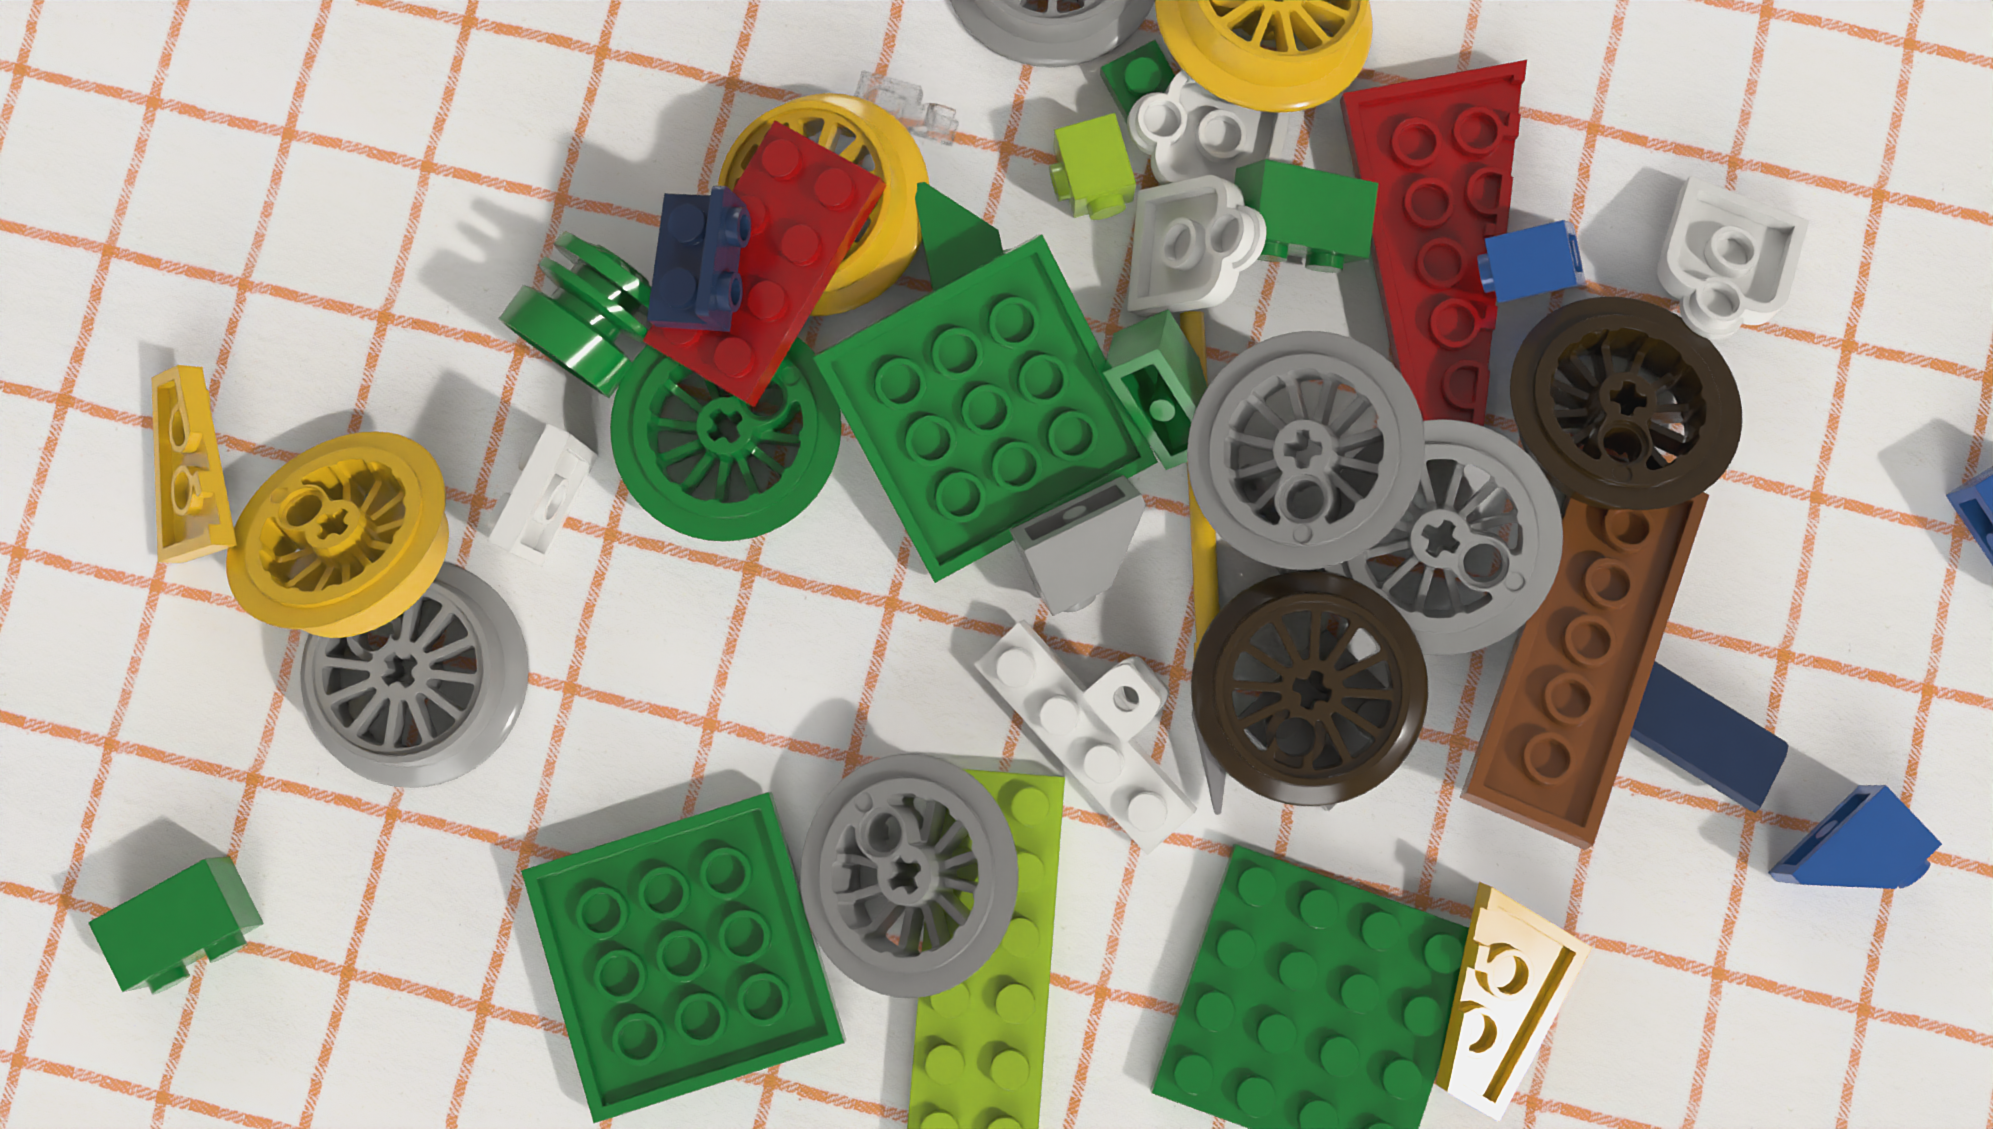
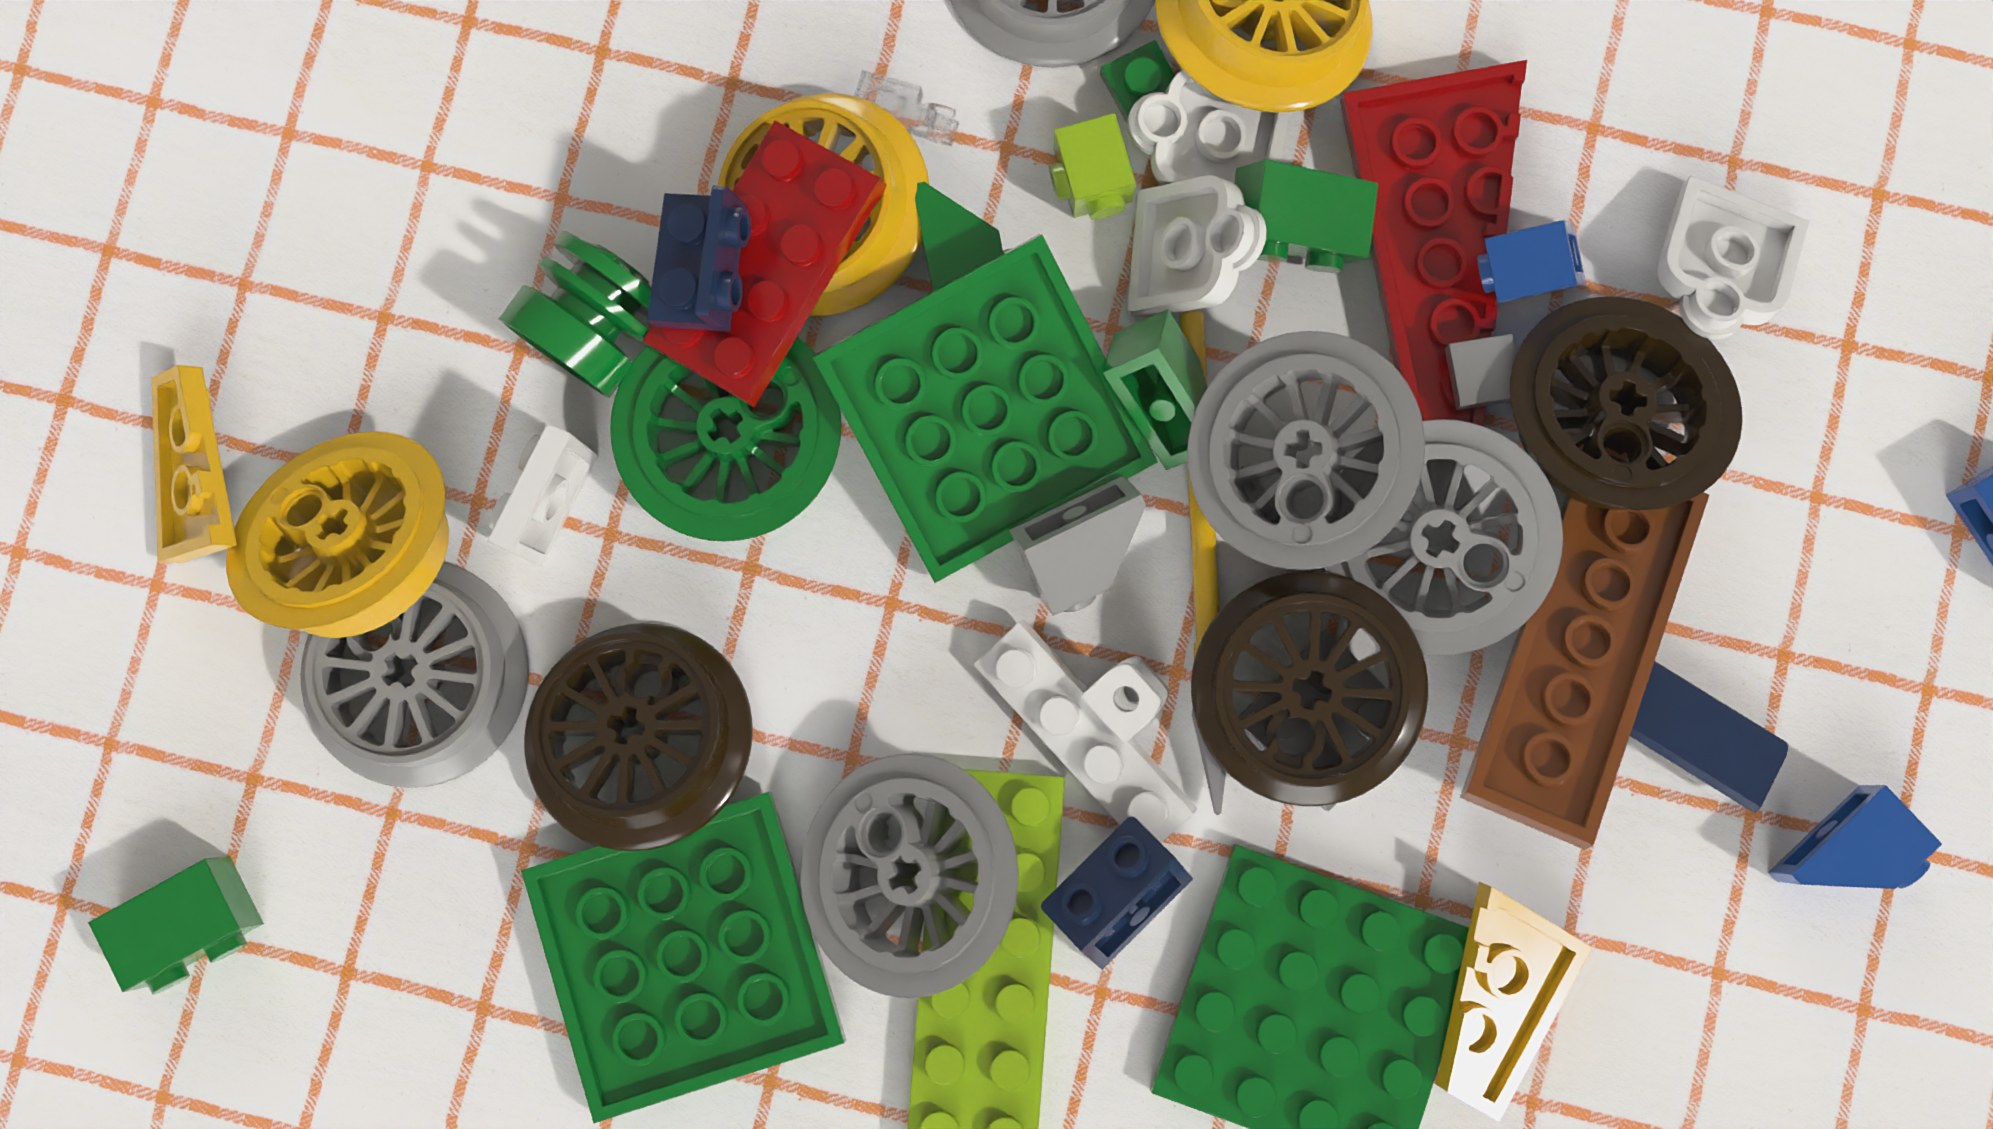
none -> dark brown piece [524,623,753,851]
none -> dark blue bracket [1041,816,1193,970]
none -> light grey tile [1445,334,1516,410]

